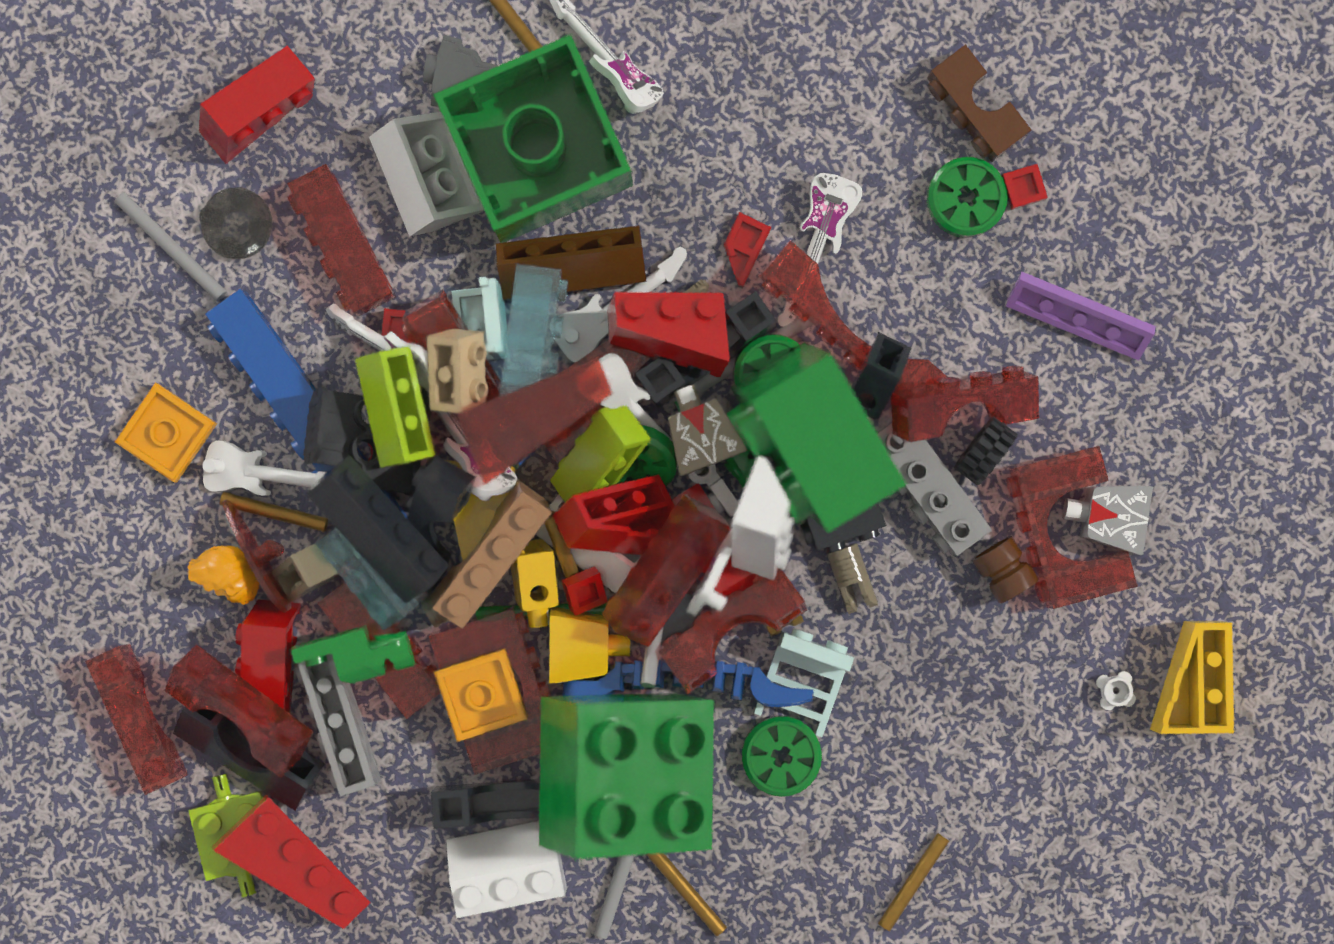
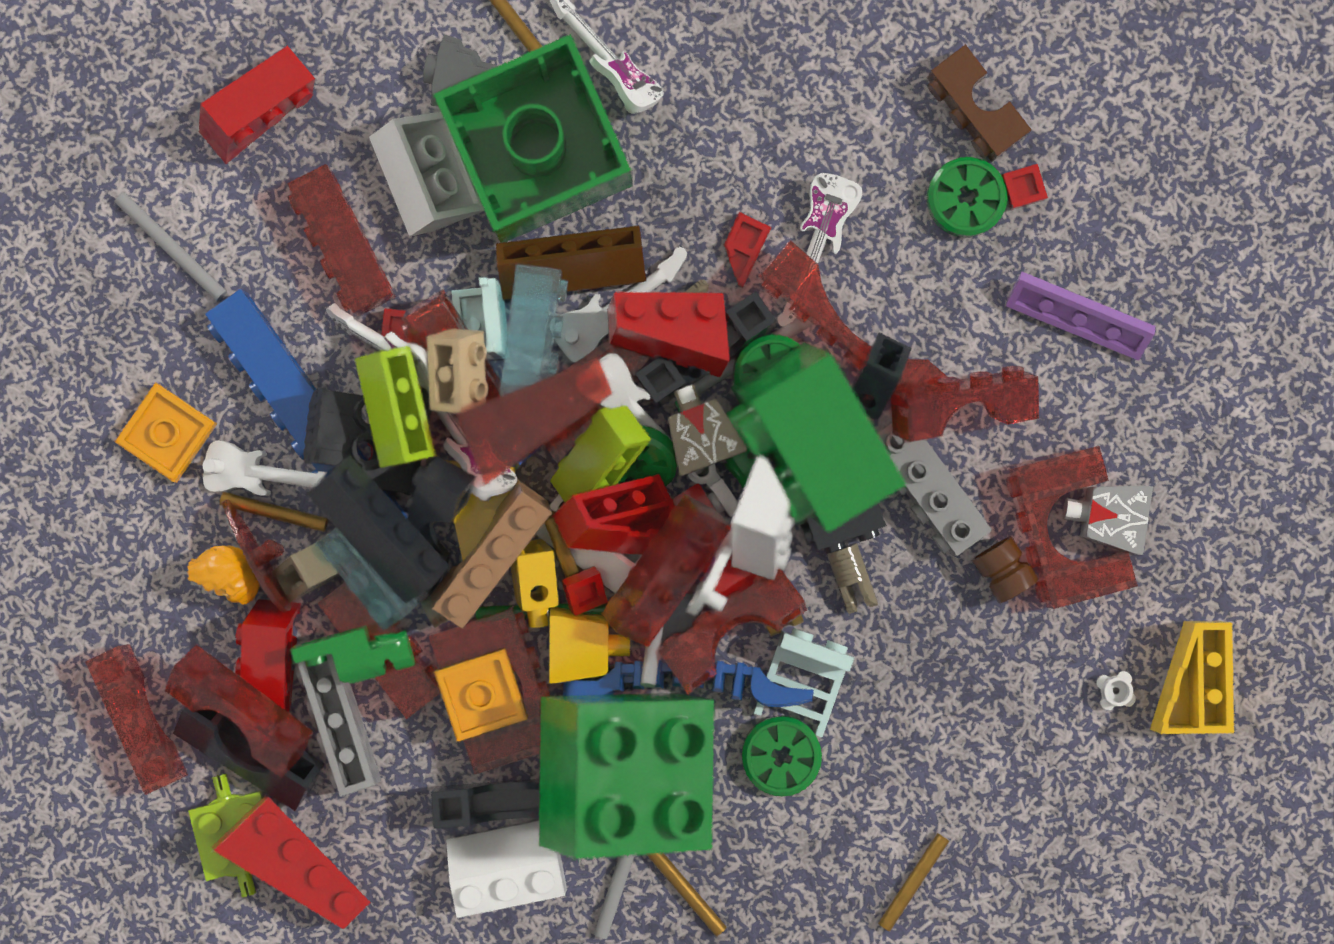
clear smoke dish [199,187,273,259] -> none
black tyre [954,416,1017,486] -> none

